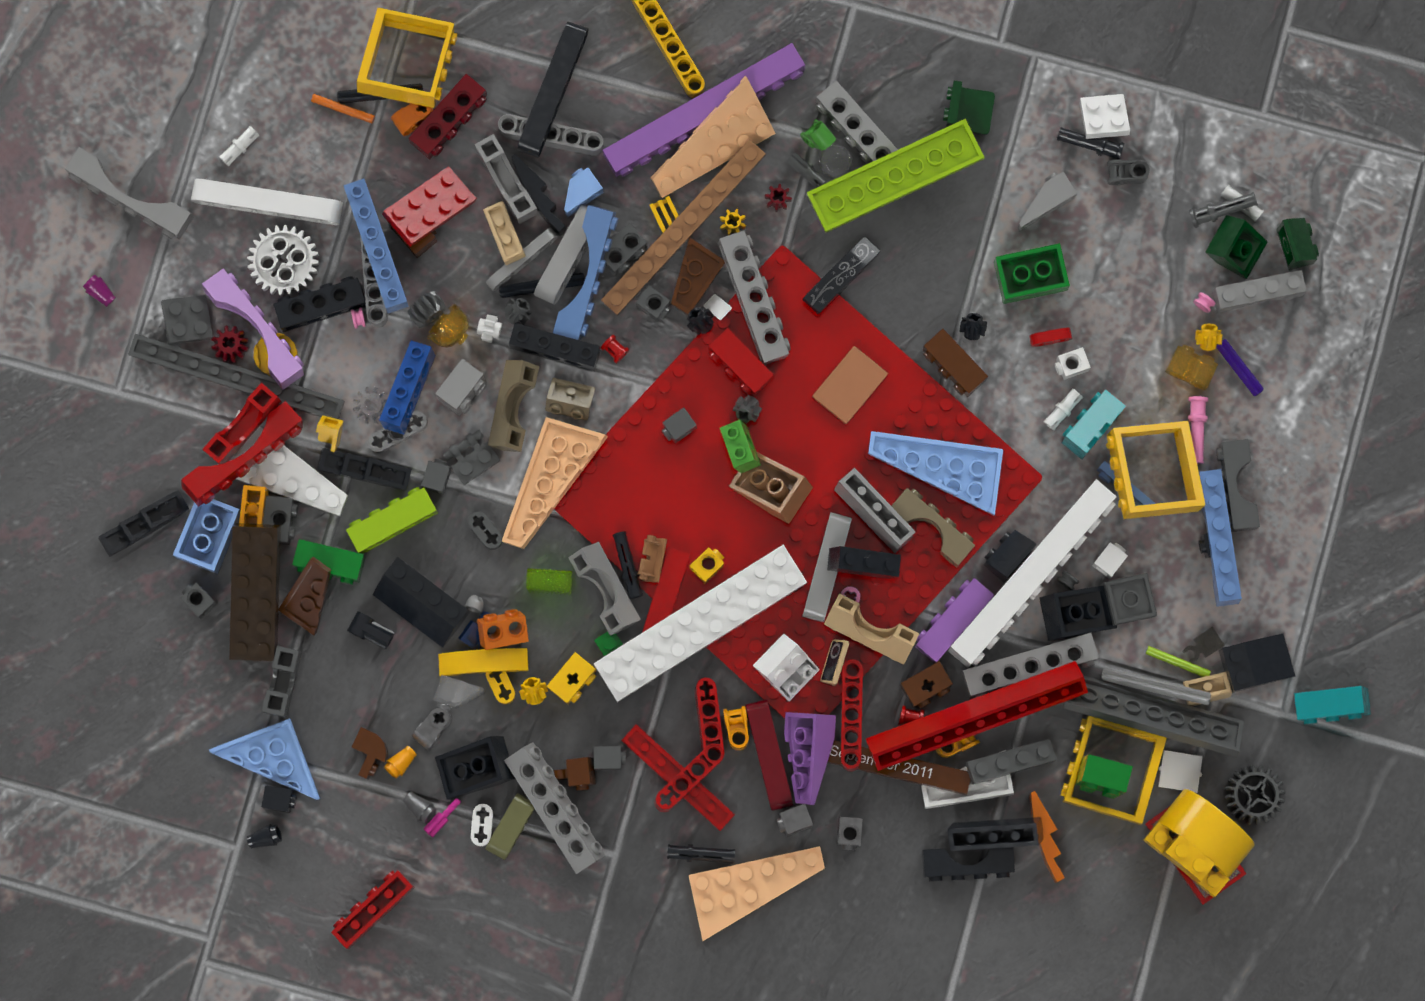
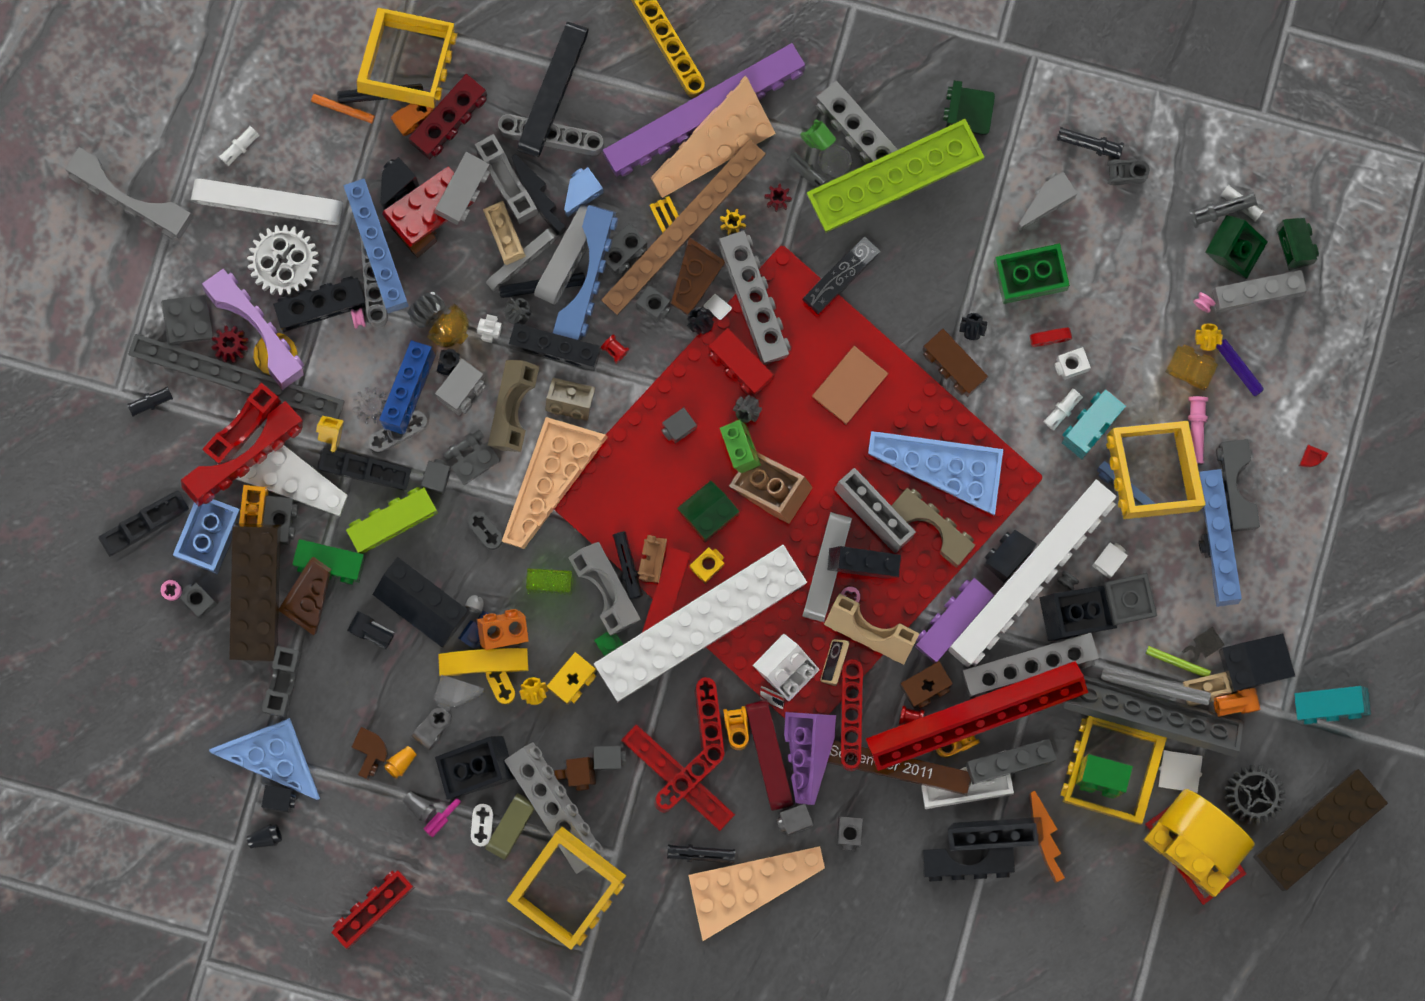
magenta cone [83,275,116,307] -> none
white plate [1080,94,1130,139] -> none
none -> black pin [127,386,173,417]
none -> bright pink bush [161,580,182,601]
none -> black slope [380,157,420,210]
none -> light grey wedge [434,152,490,225]
none -> black piece [436,348,460,376]
none -> yellow window [507,827,626,950]
none -> dark green slope [677,481,740,542]
none -> sticker [760,686,784,709]
none -> orange piece [1213,688,1261,717]
none -> dark brown brick [1253,769,1388,891]
none -> red tile [1299,445,1328,468]

